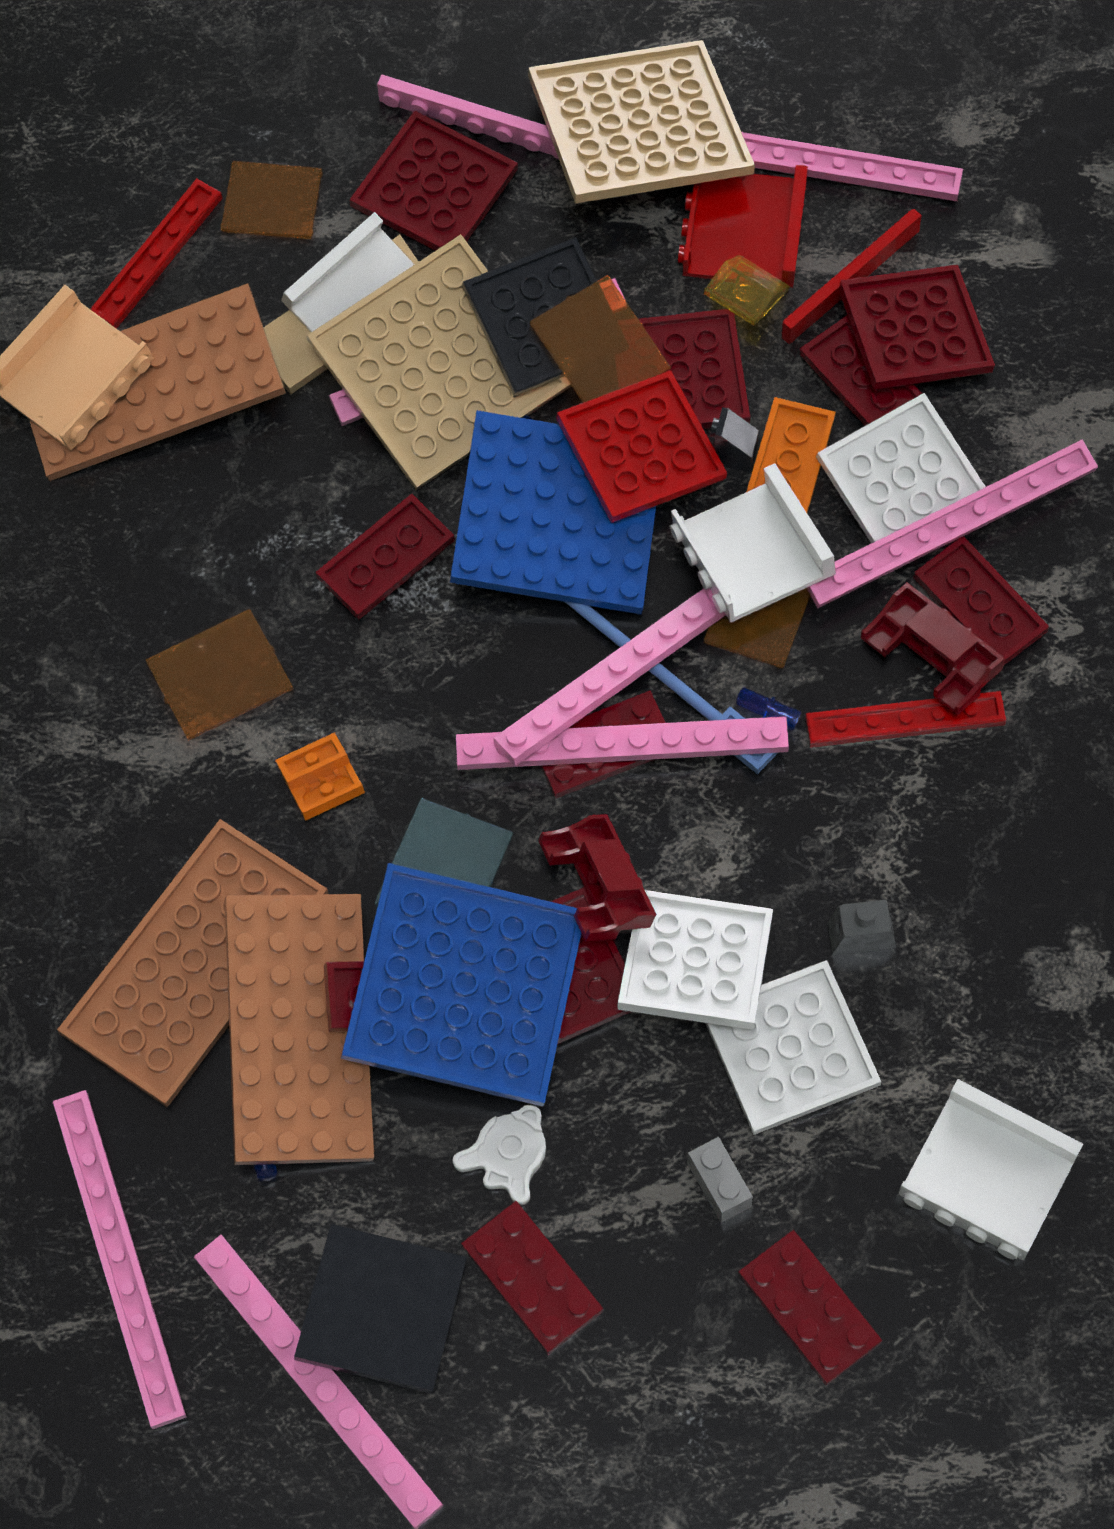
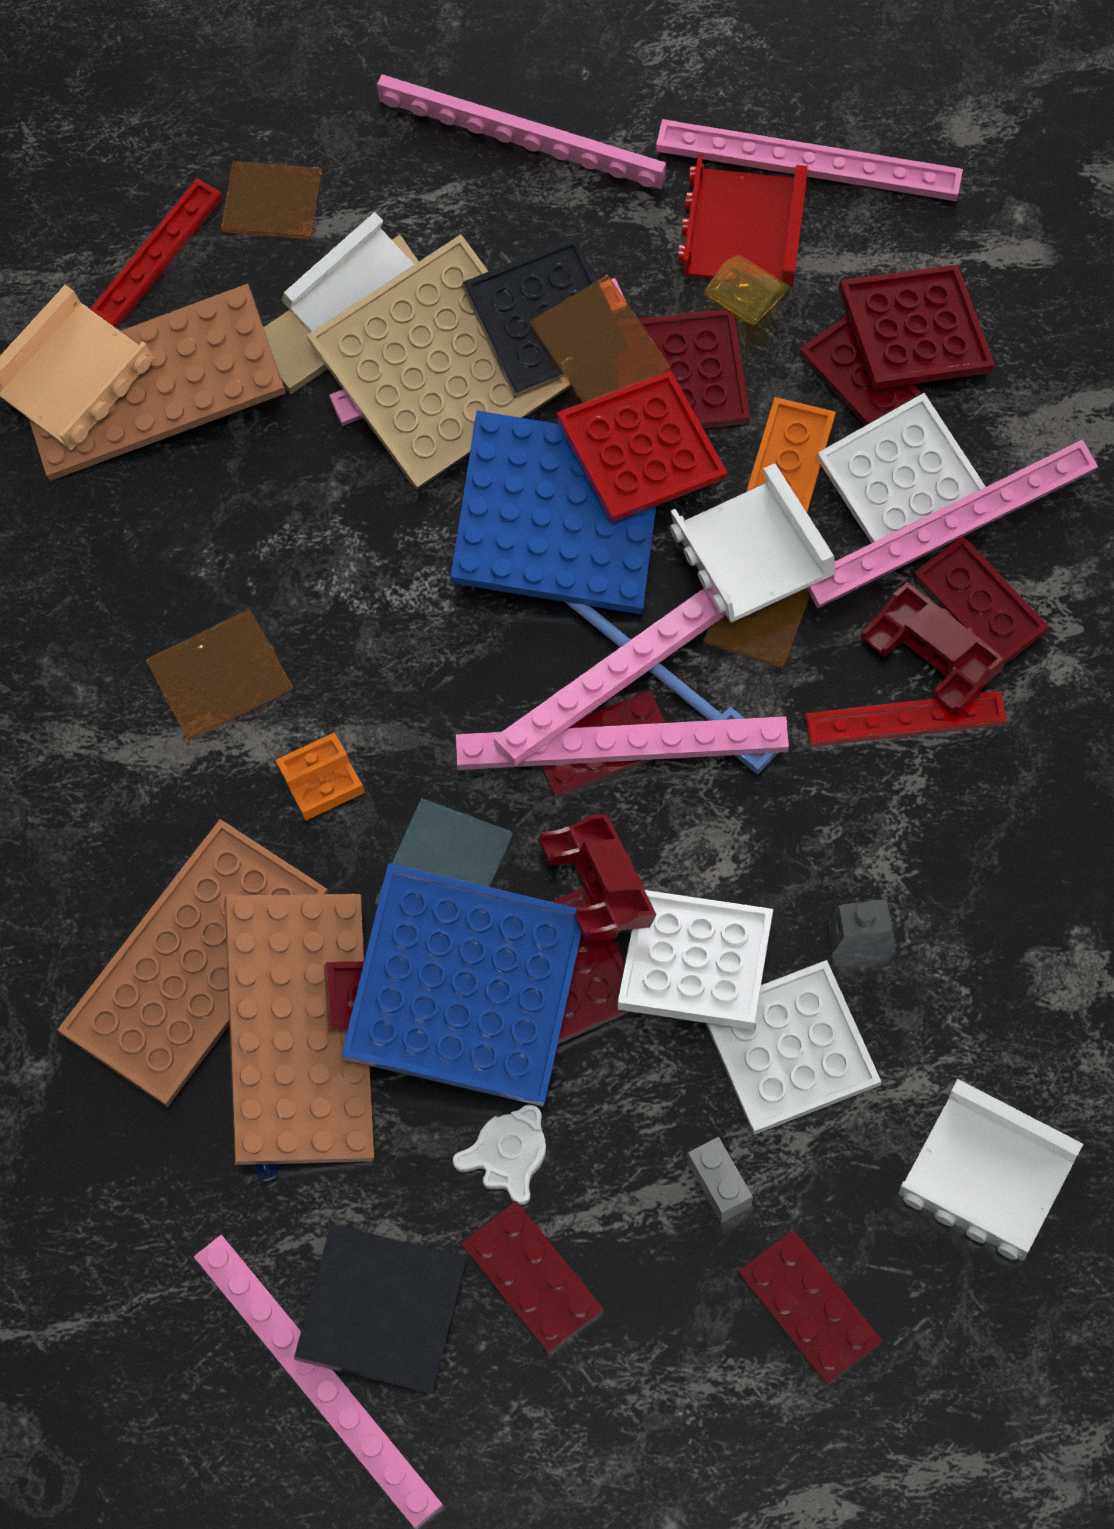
bright pink plate [53,1090,187,1429] -> none
dark red plate [316,493,455,620] -> none
dark red plate [350,111,518,251] -> none
tan plate [528,40,755,204] -> none
black slope [710,407,759,473] -> none
clear blue axle [736,687,802,731] -> none
red tile [782,209,922,344] -> none

